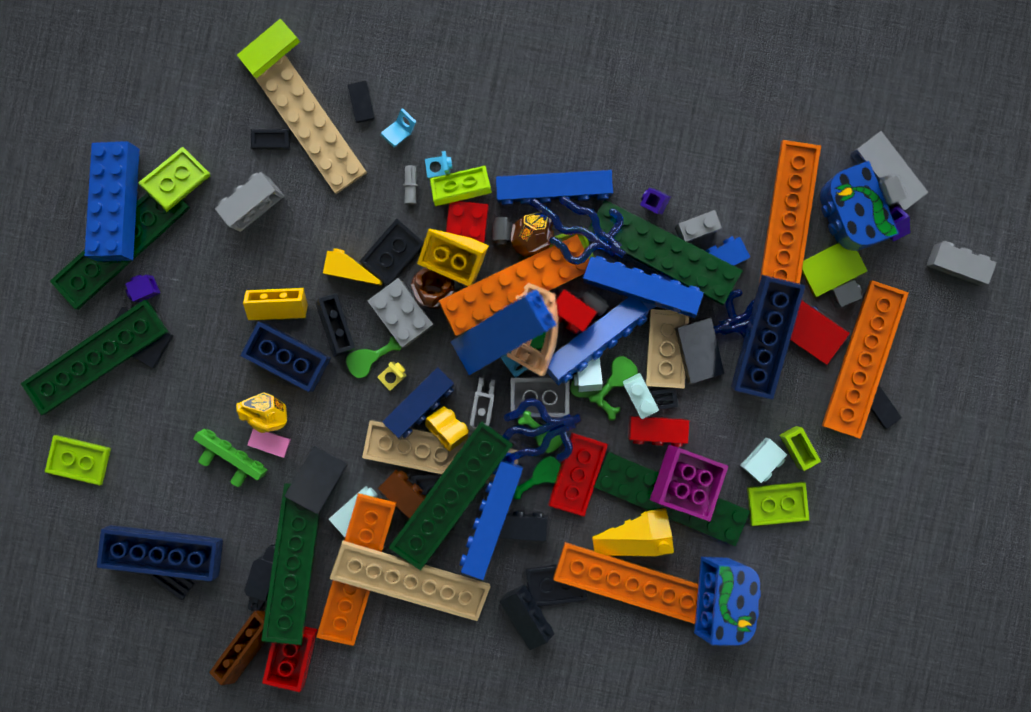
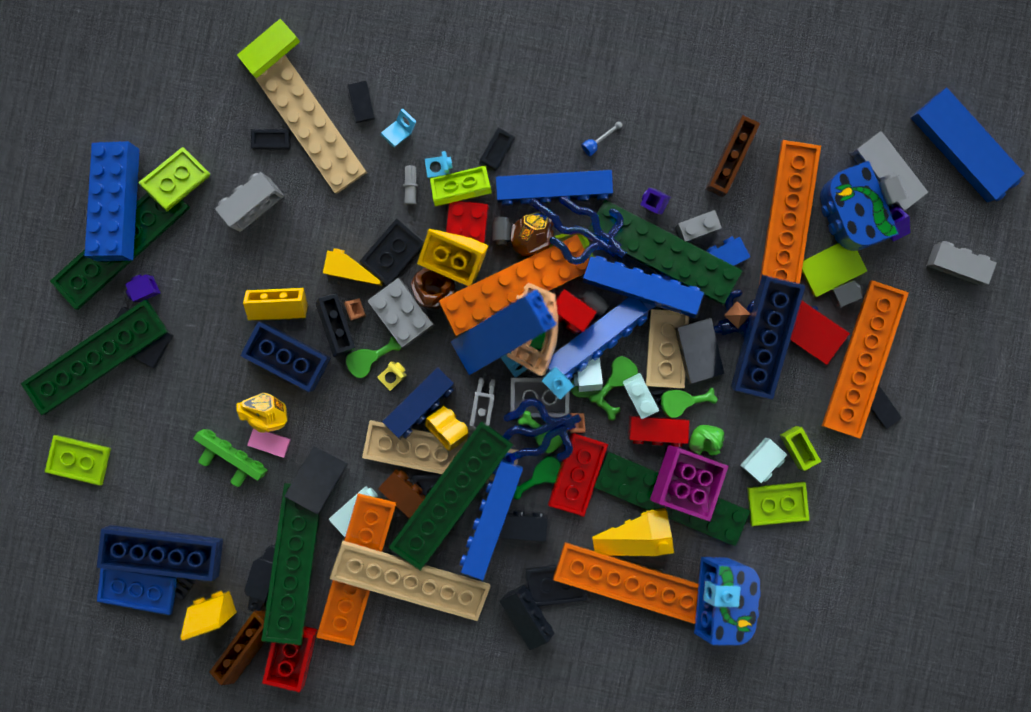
none -> blue tile [97,568,177,615]
none -> yellow slope [181,590,237,641]
none -> nougat slope [344,298,366,321]
none -> black tile [480,127,515,171]
none -> medium azure bracket [542,367,574,399]
none -> nougat slope [568,413,585,433]
none -> hinge [581,121,622,156]
none -> bright green piece [661,388,718,418]
none -> bright green hair [689,425,724,456]
none -> medium azure bracket [704,581,740,607]
none -> reddish brown brick [705,115,760,198]
none -> nougat slope [724,301,751,328]
none -> blue brick [911,87,1025,203]

